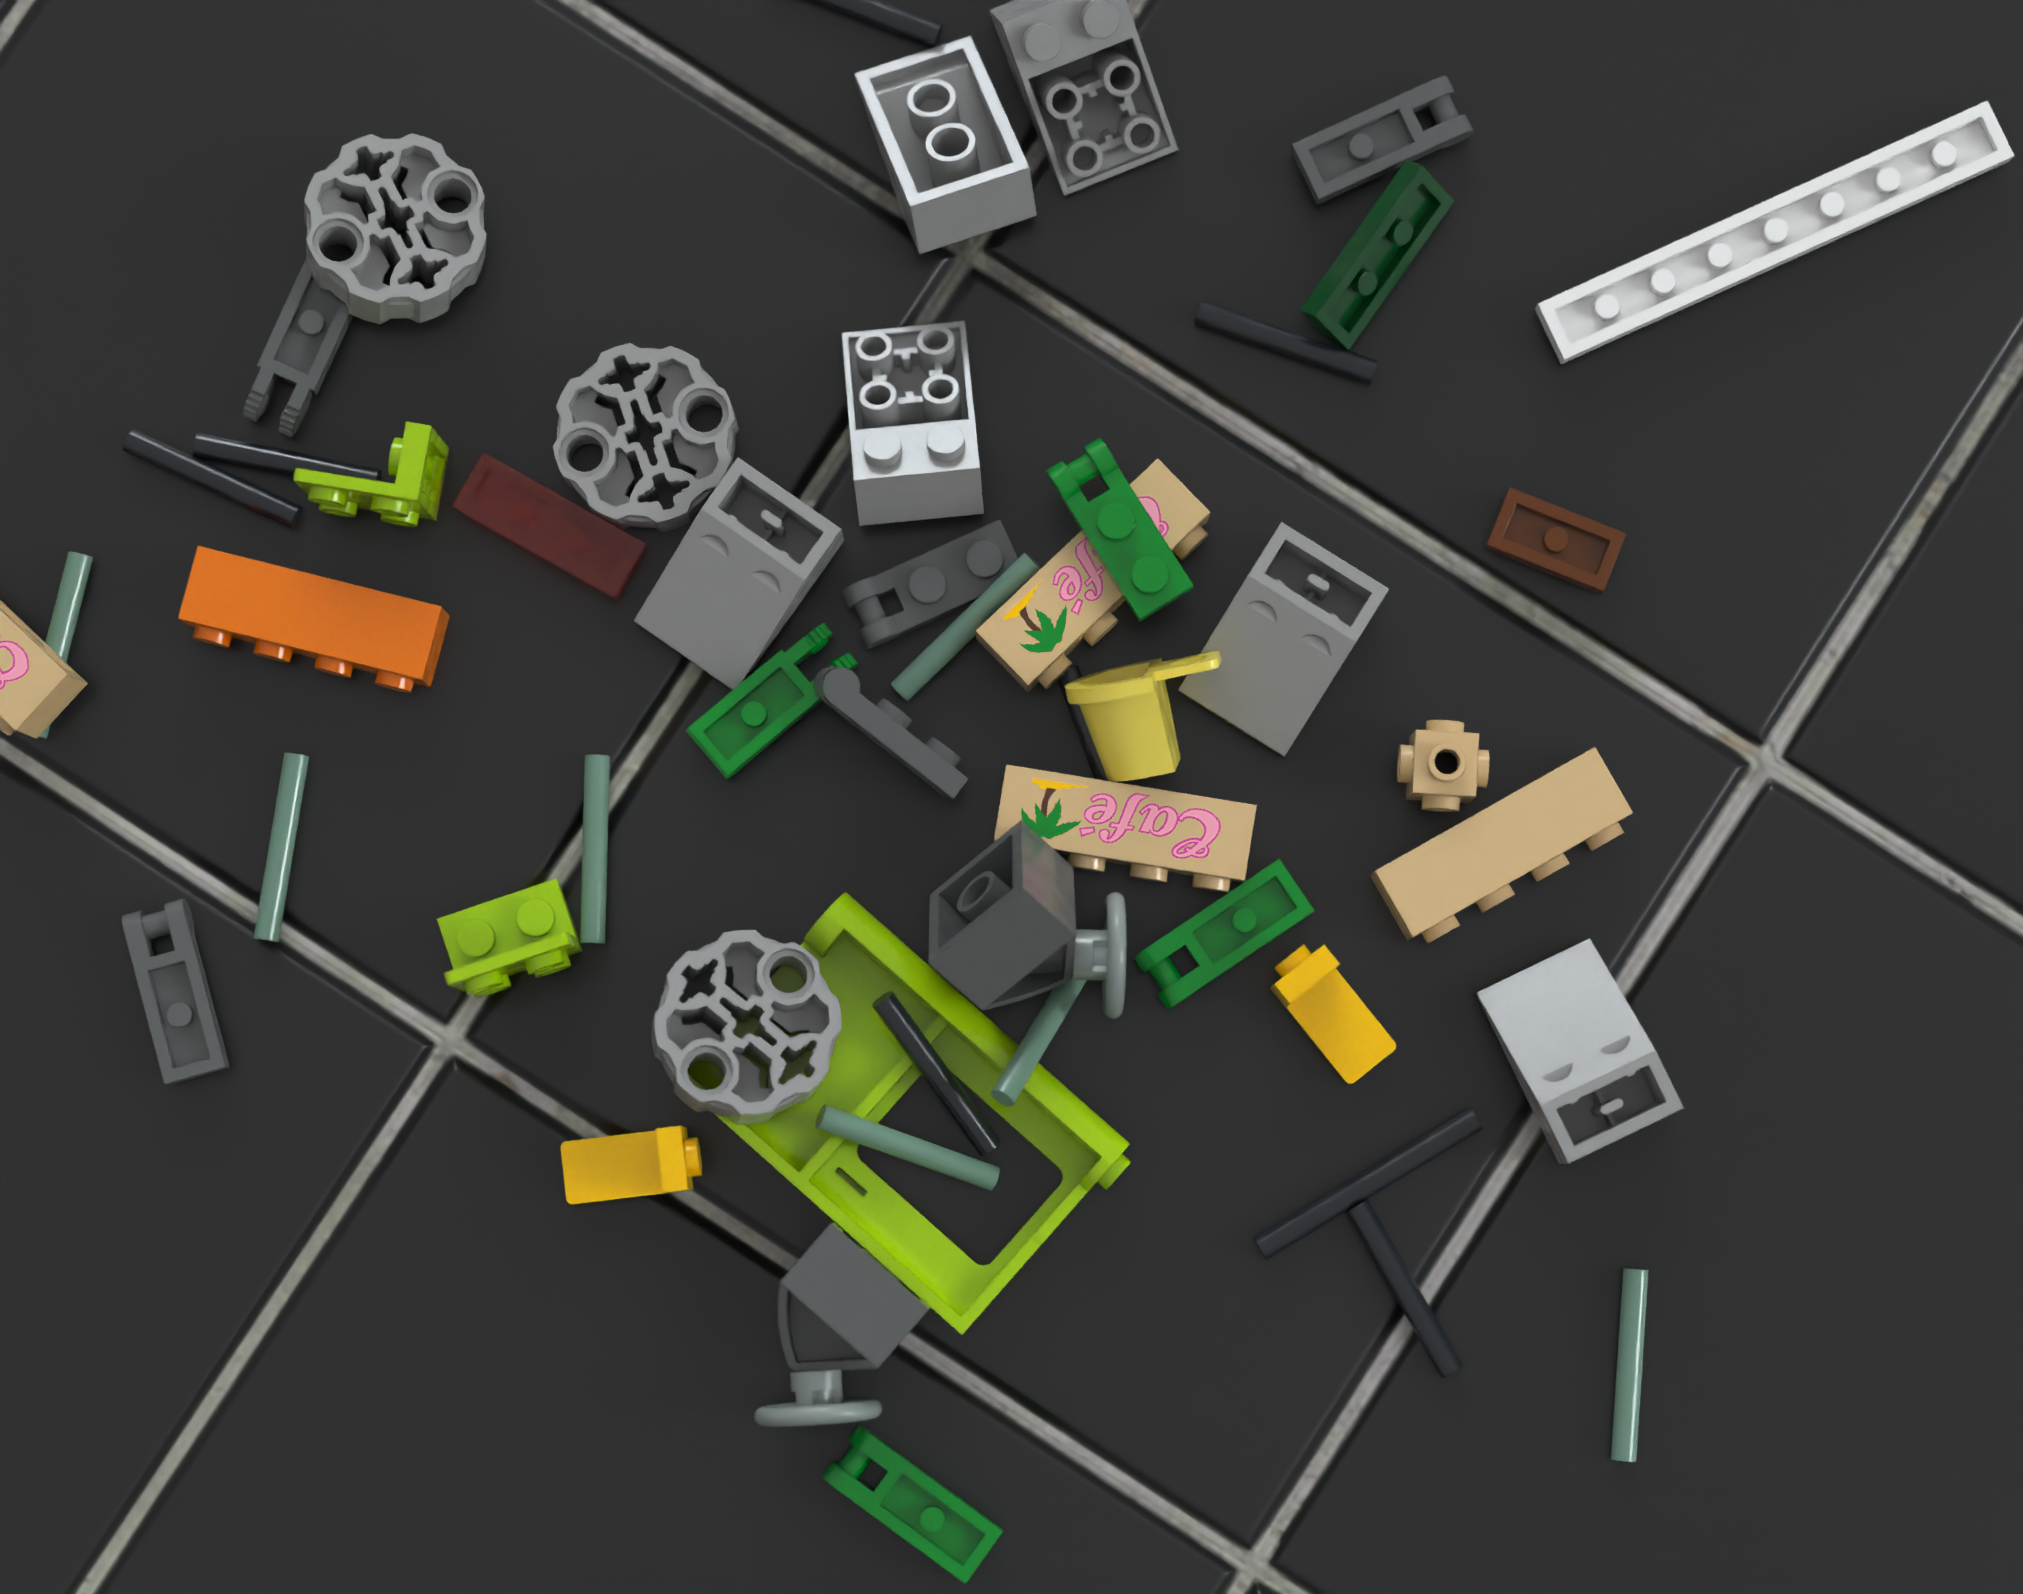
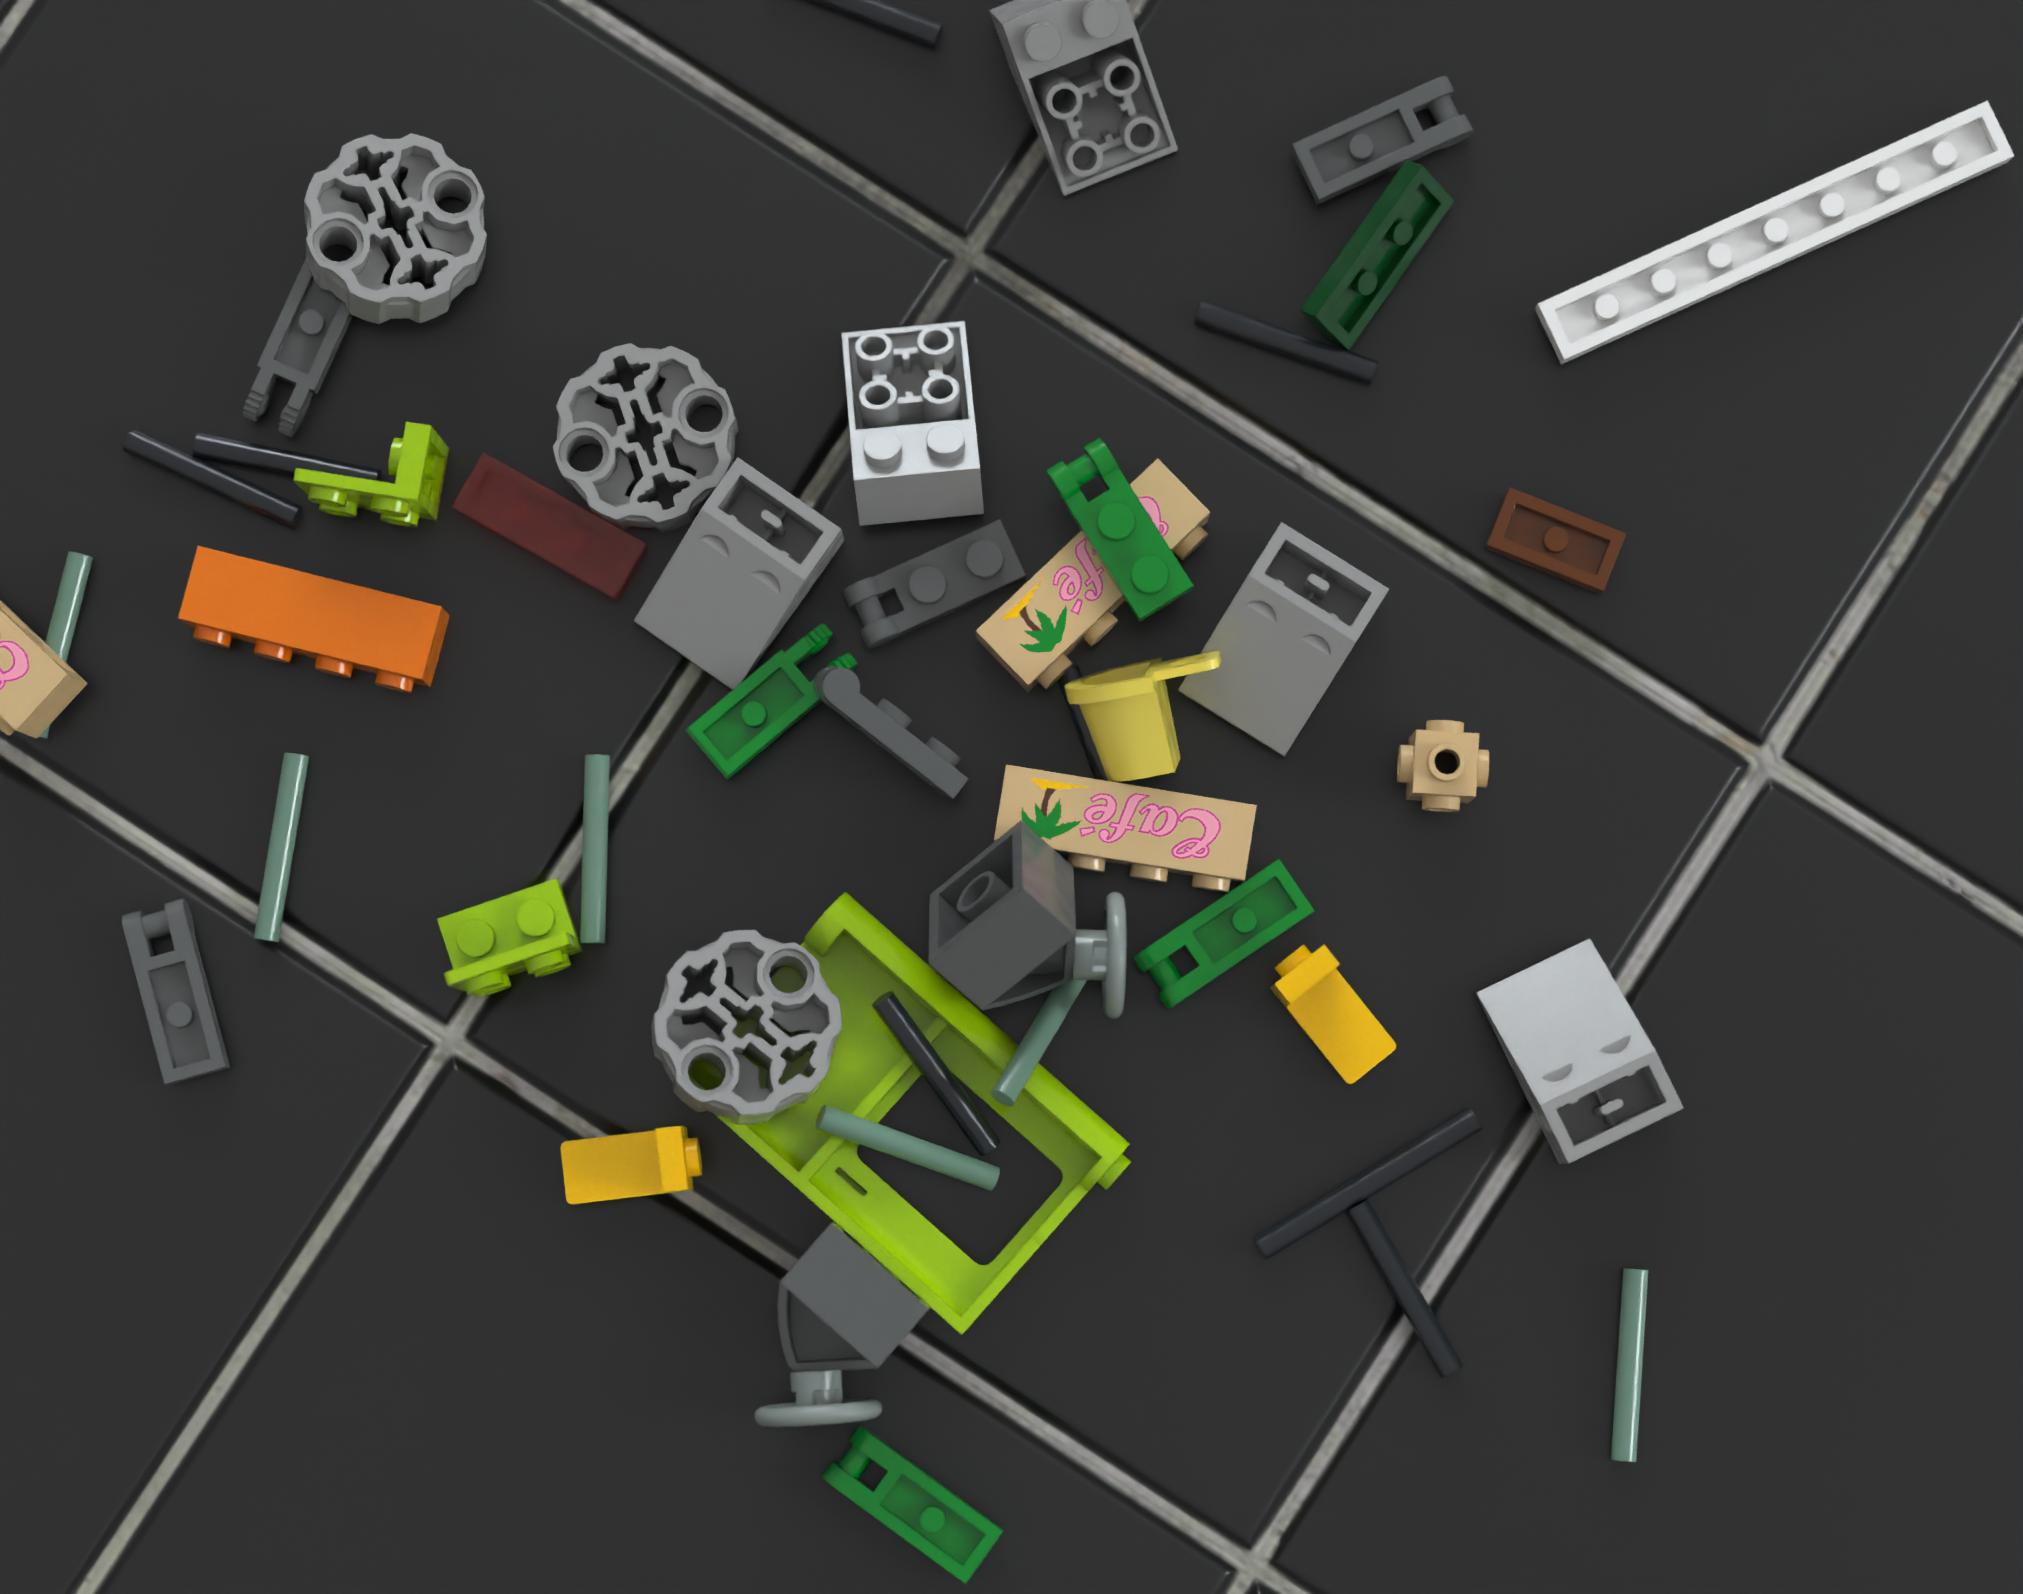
light grey slope [854,36,1037,254] -> none
sand green bar [891,552,1041,701] -> none
tan brick [1370,747,1633,944] -> none

